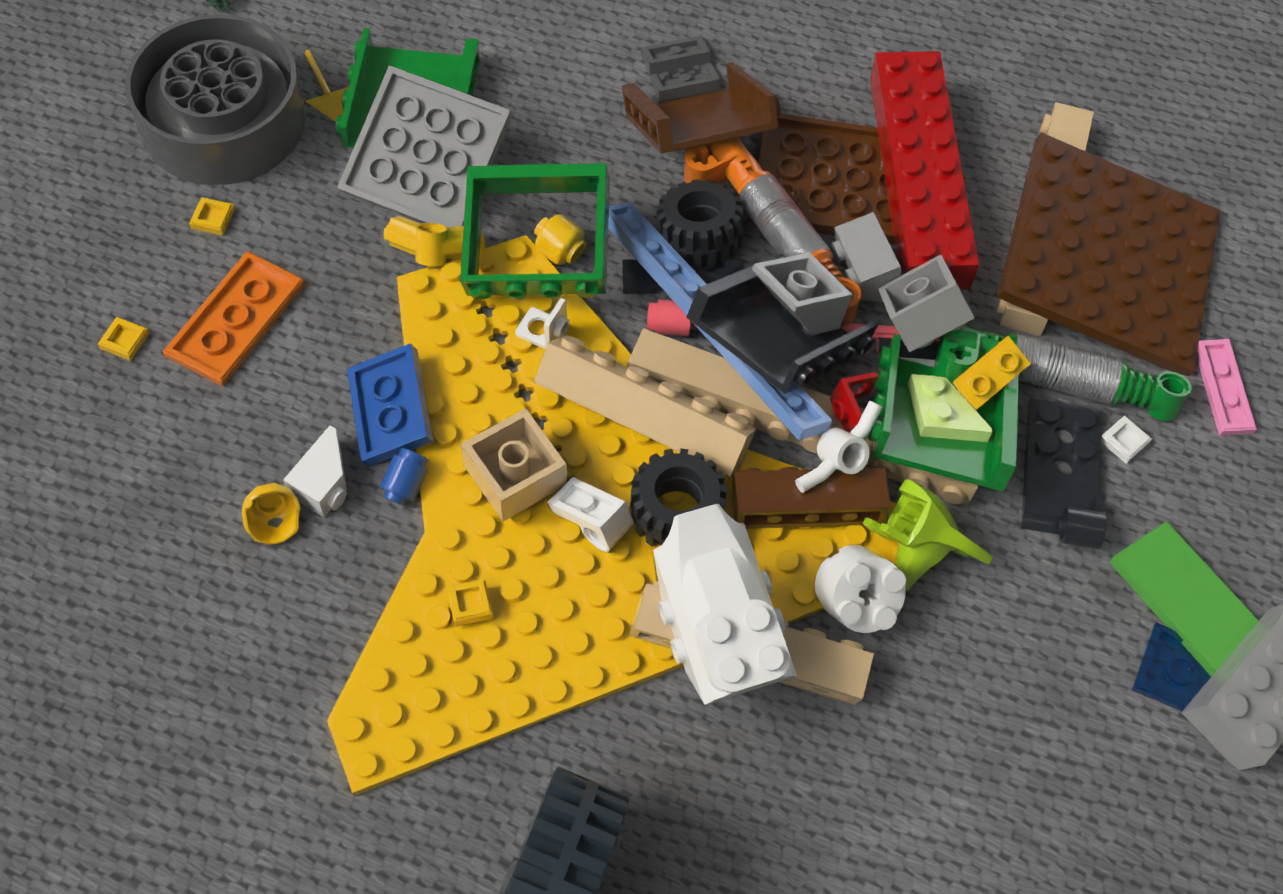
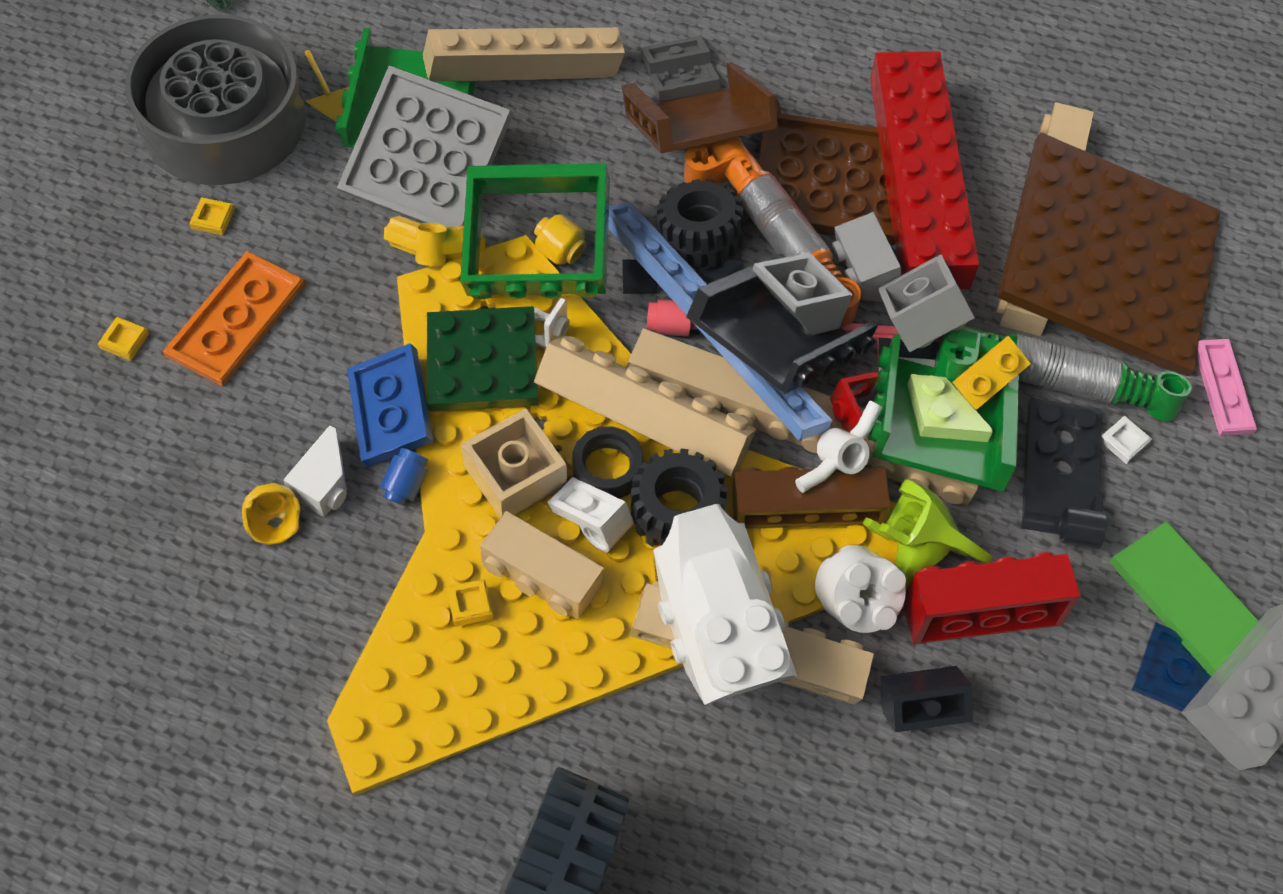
none -> tan brick [423,27,625,82]
none -> dark green plate [427,306,538,412]
none -> tan brick [480,511,604,620]
none -> black tyre [572,426,643,499]
none -> black brick [880,665,973,732]
none -> red brick [903,552,1080,645]

